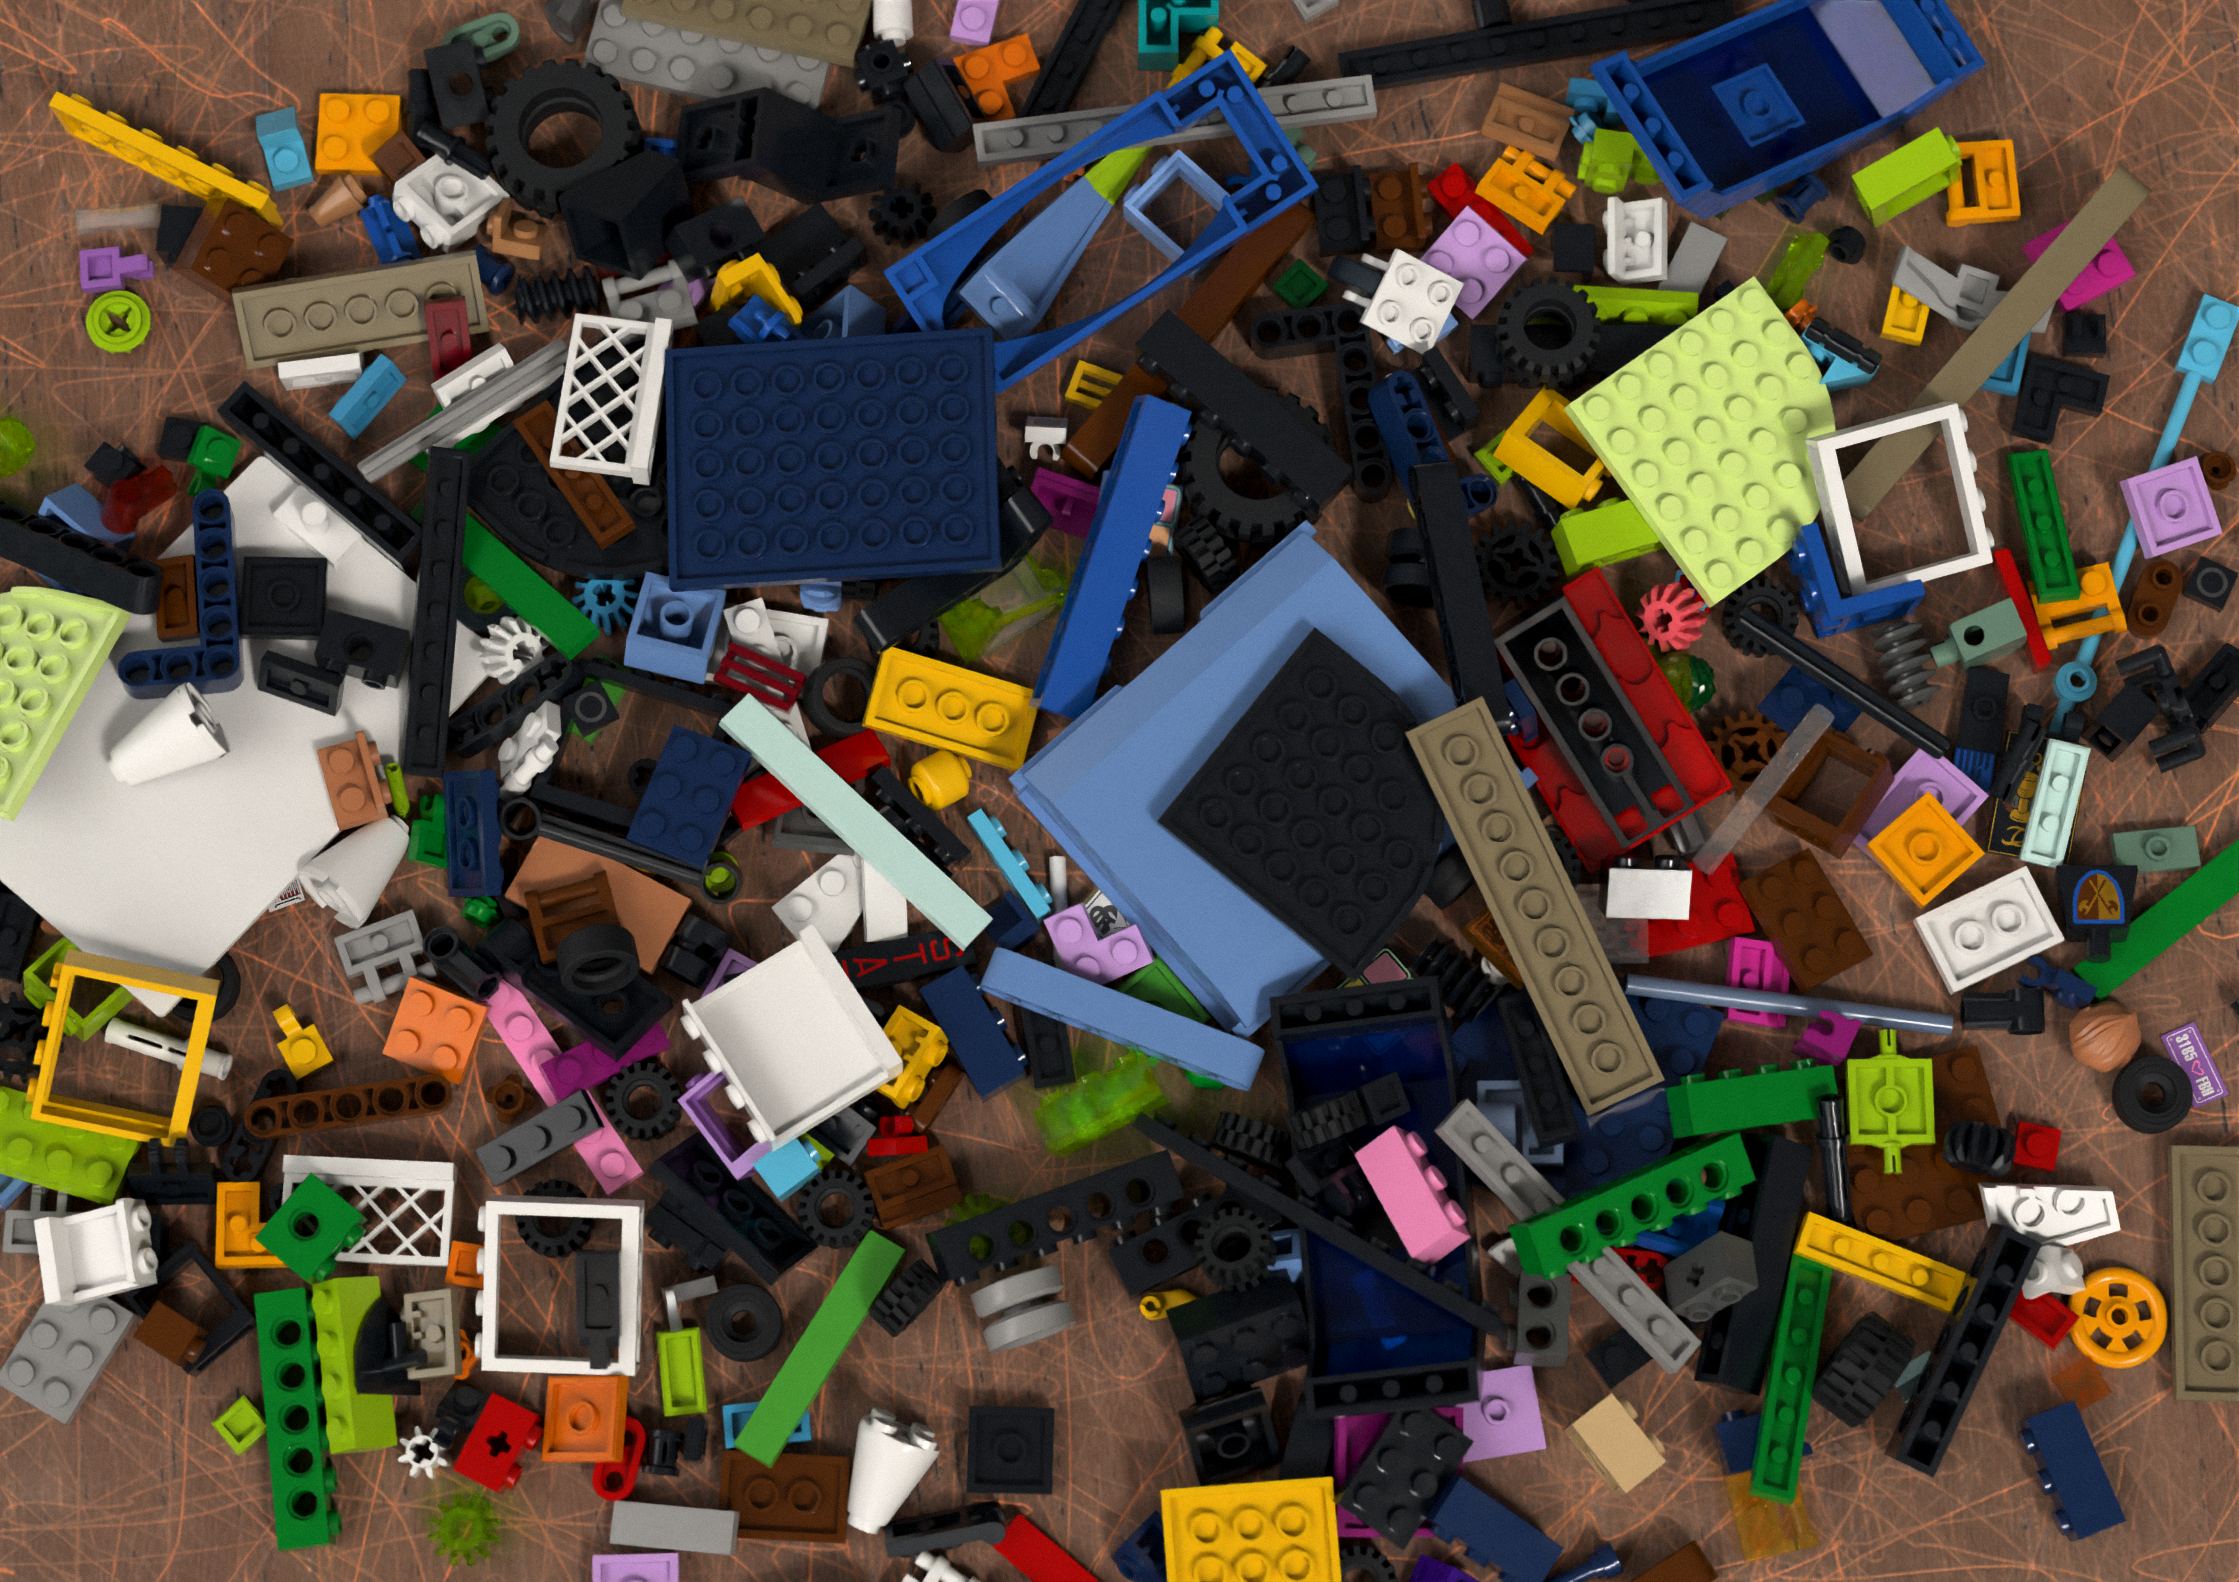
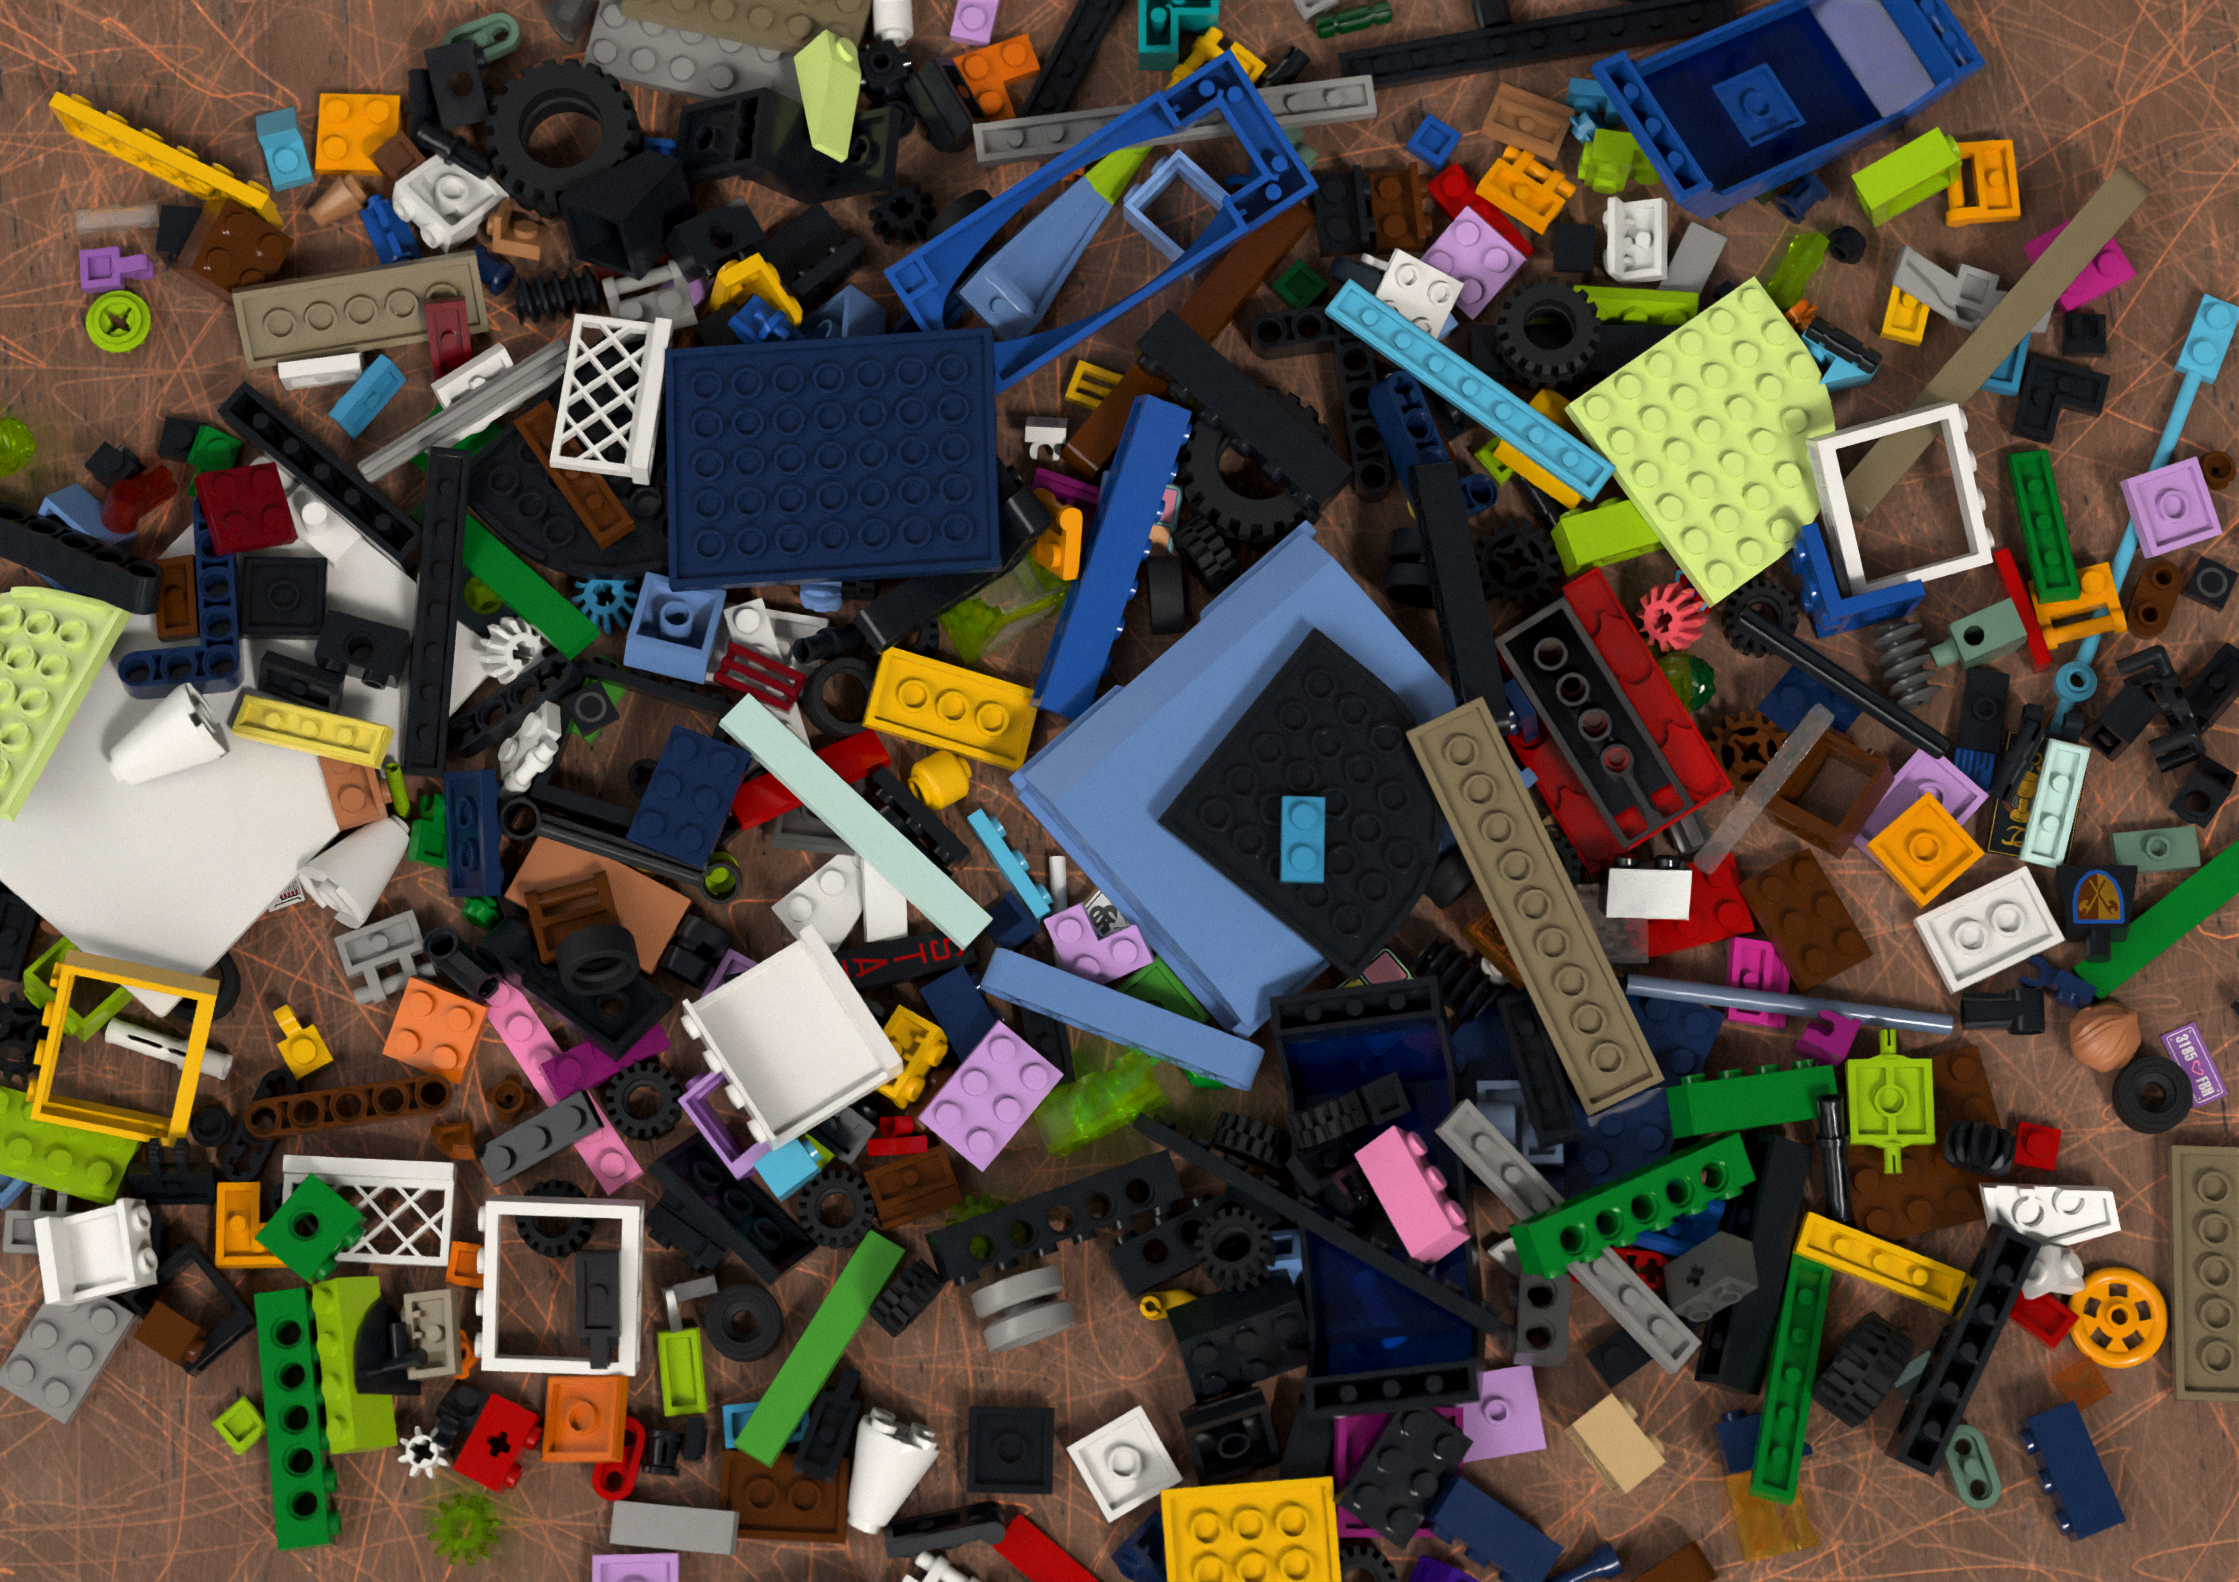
none -> dark red plate [194,462,298,556]
none -> light yellow tile [230,694,394,770]
none -> dark orange tile [431,1120,476,1160]
none -> black pin [792,623,865,665]
none -> black hinge [792,1367,864,1484]
none -> yellowish green slope [793,30,861,163]
none -> lavender plate [917,1020,1064,1172]
none -> light orange plate [1030,488,1083,580]
none -> white plate [1066,1405,1183,1523]
none -> dark azure plate [1280,796,1325,884]
none -> dark green axle [1314,0,1393,39]
none -> medium azure tile [1325,278,1616,502]
none -> blue plate [1406,114,1462,171]
none -> sand green plate [1943,1425,2001,1510]
none -> black brick [2169,753,2238,829]

